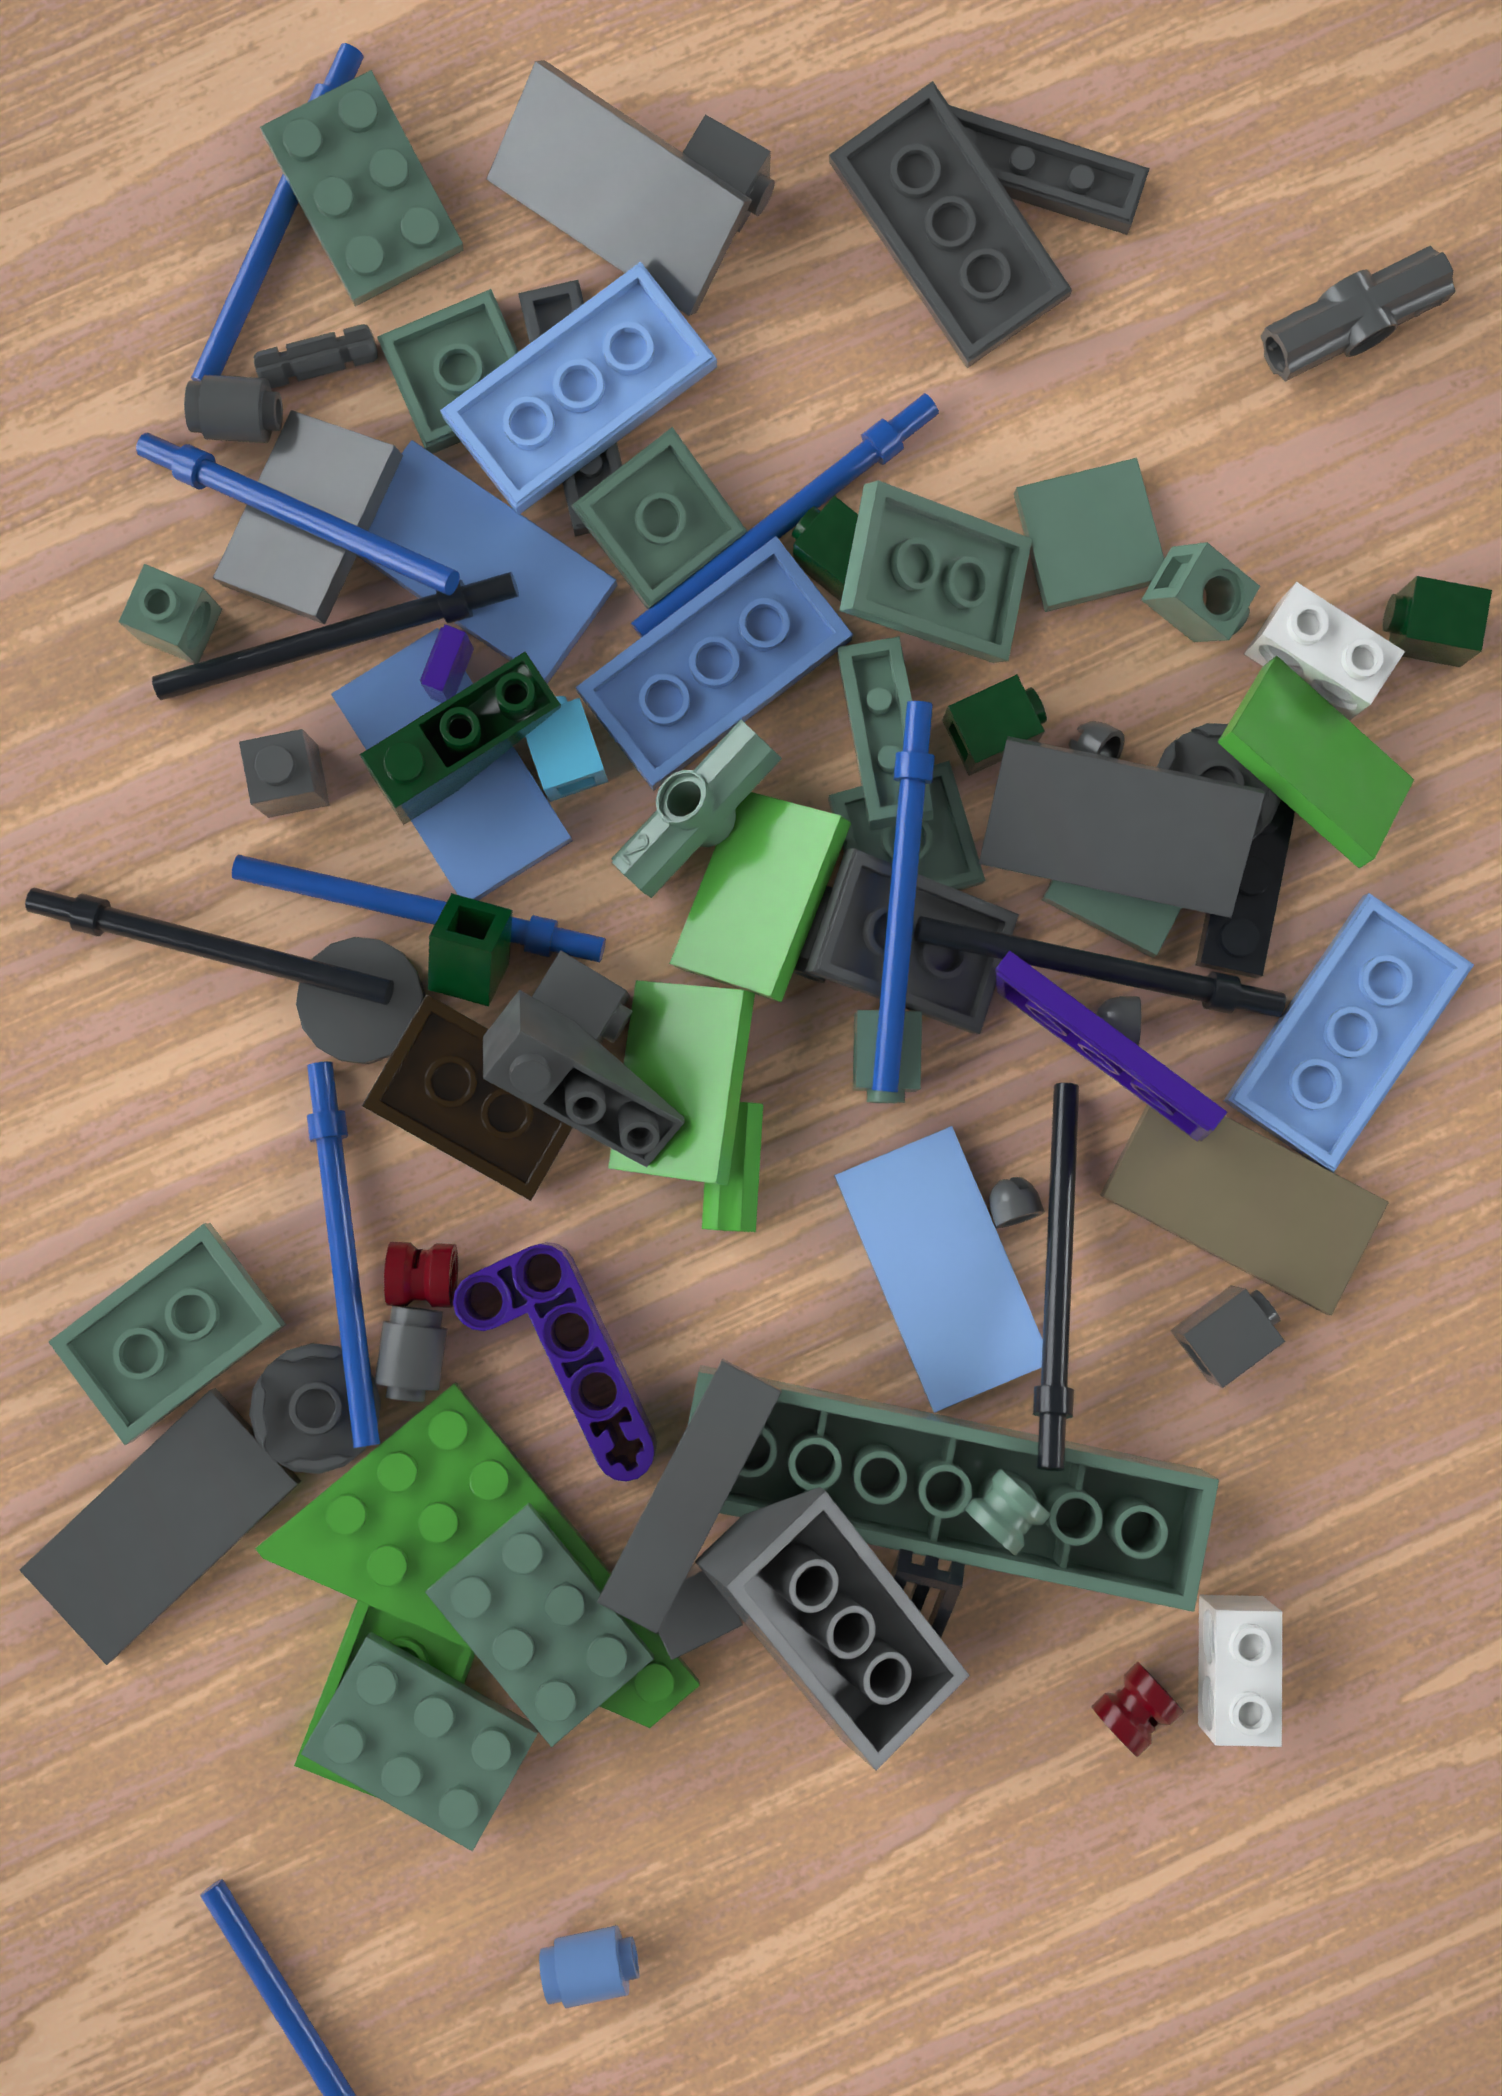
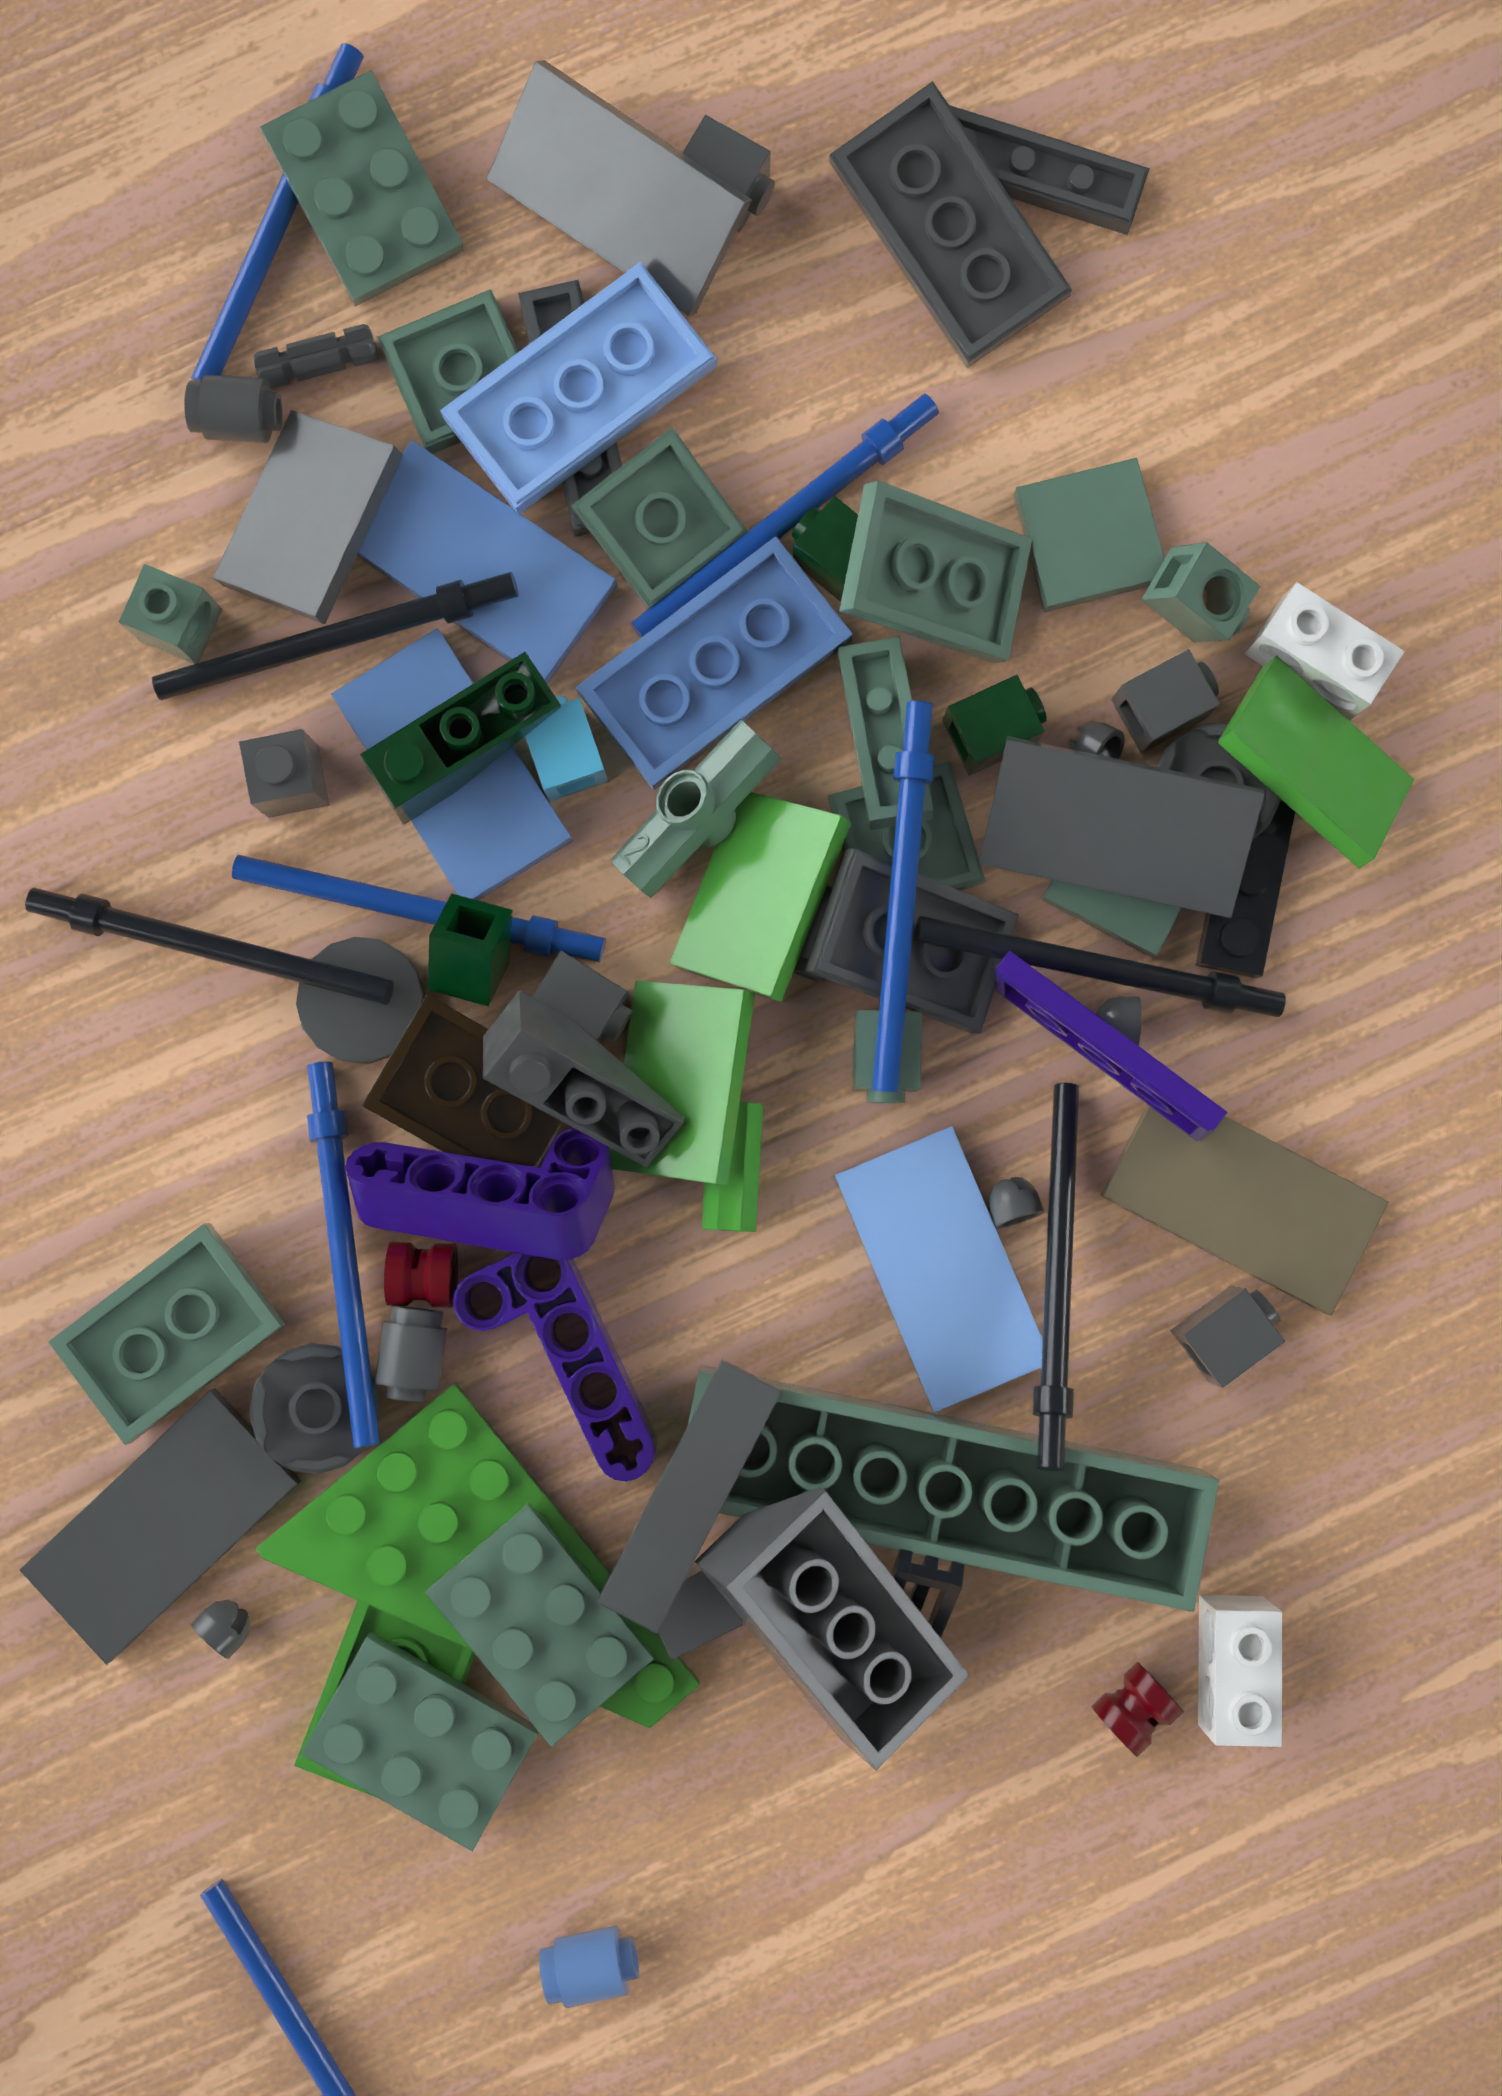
blue bar [136,433,460,595] -> none
dark purple tile [420,624,474,703] -> none
sand green wheel [964,1468,1051,1556] -> none
light blue tile [1223,893,1474,1173] -> none
dark grey piece [1261,245,1455,381] -> none
dark green brick [1383,576,1492,667] -> none
none -> dark grey hinge [191,1600,250,1659]
none -> dark purple beam [345,1128,615,1260]
none -> dark grey brick [1111,649,1220,753]

